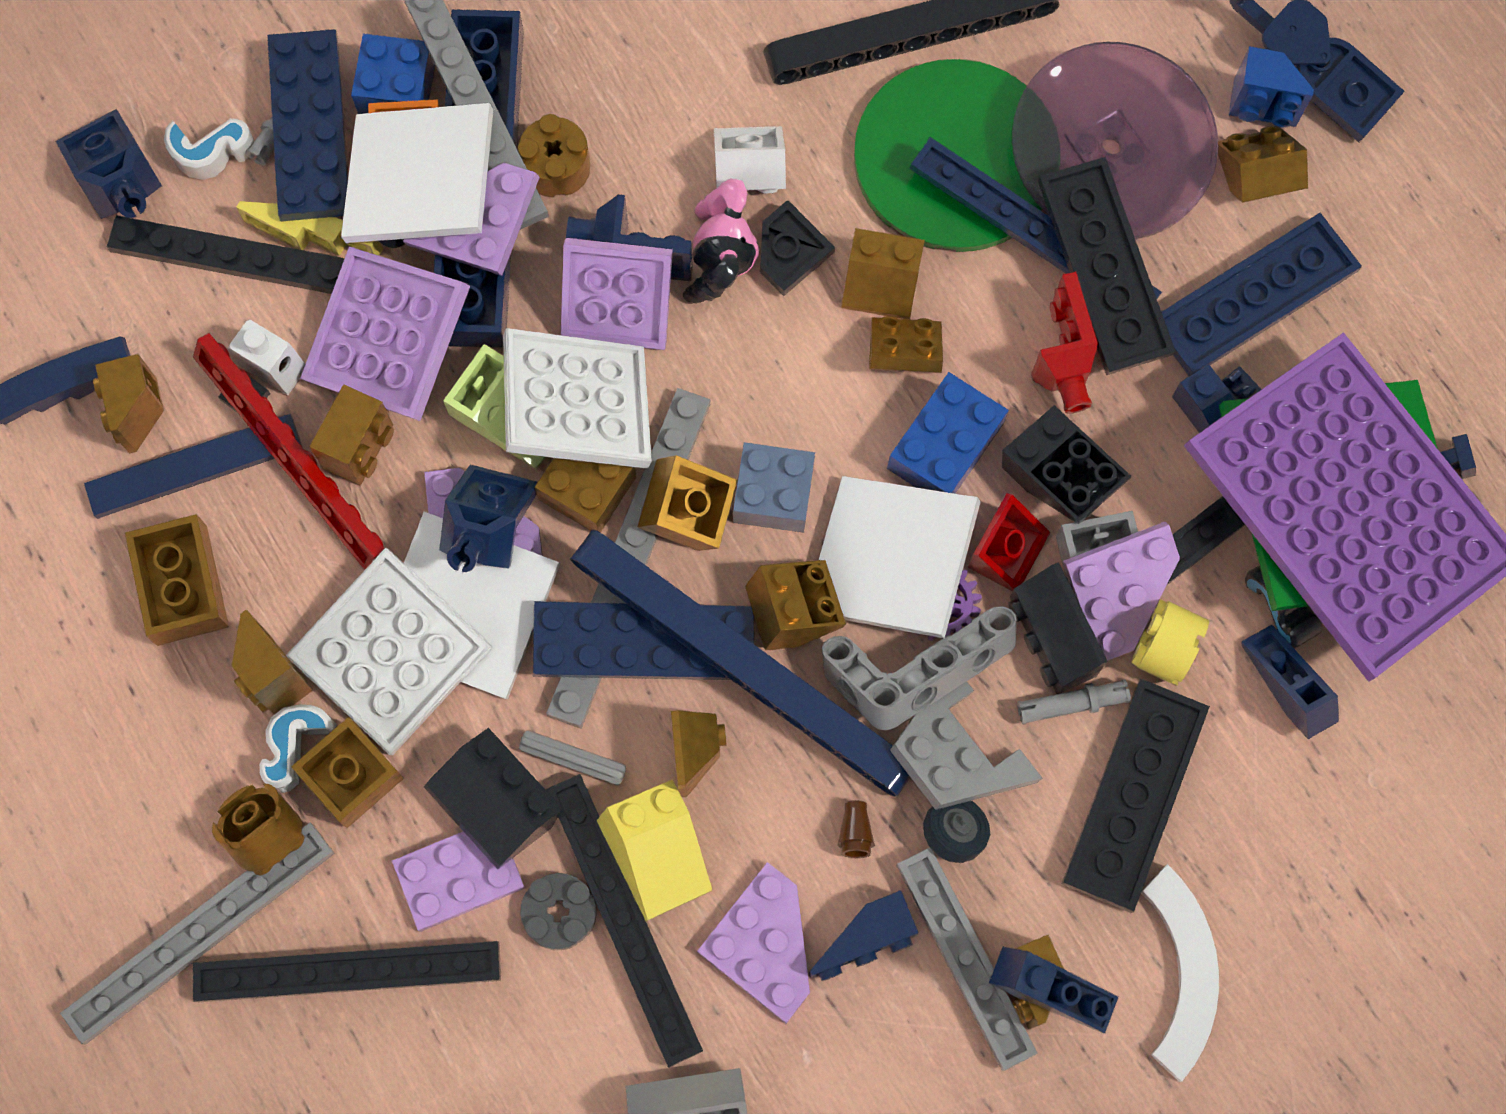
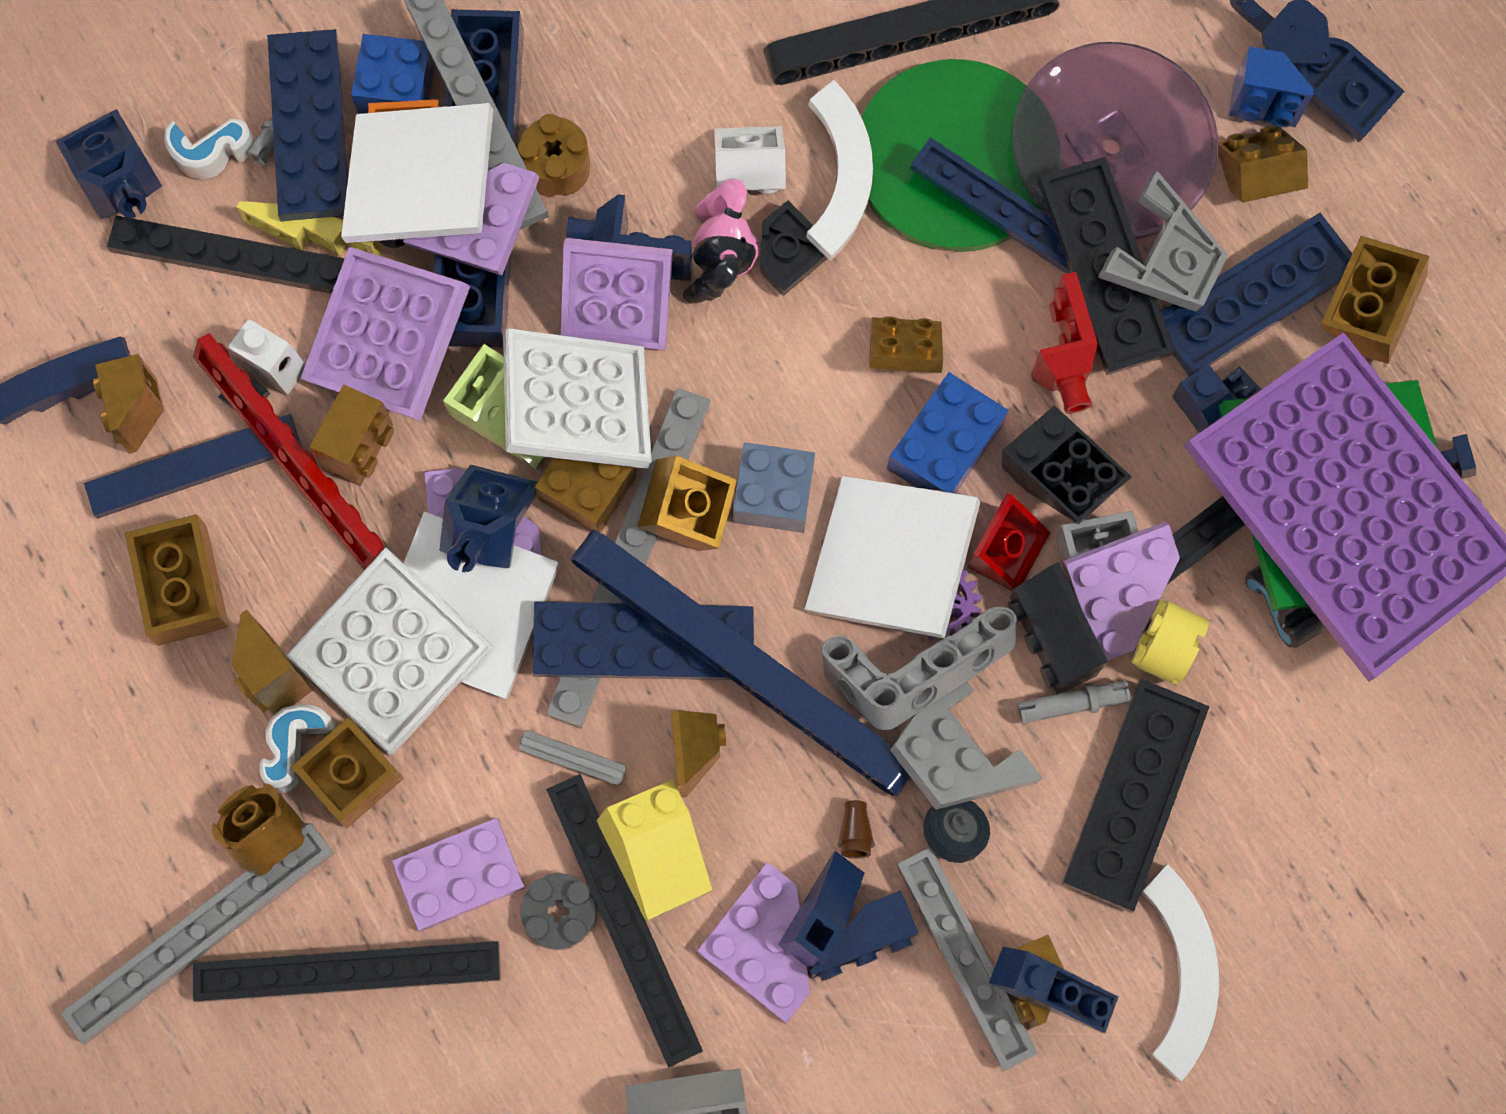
black slope [424,727,563,869] -> none
pearl gold slope [745,560,846,651] -> none
pearl gold slope [841,228,924,319] -> none
dark blue slope [1241,625,1339,739] -> none
none -> dark blue slope [778,851,865,967]
none -> white tile [806,80,873,261]
none -> light grey wing [1098,171,1228,312]
none -> pearl gold slope [1321,236,1429,364]

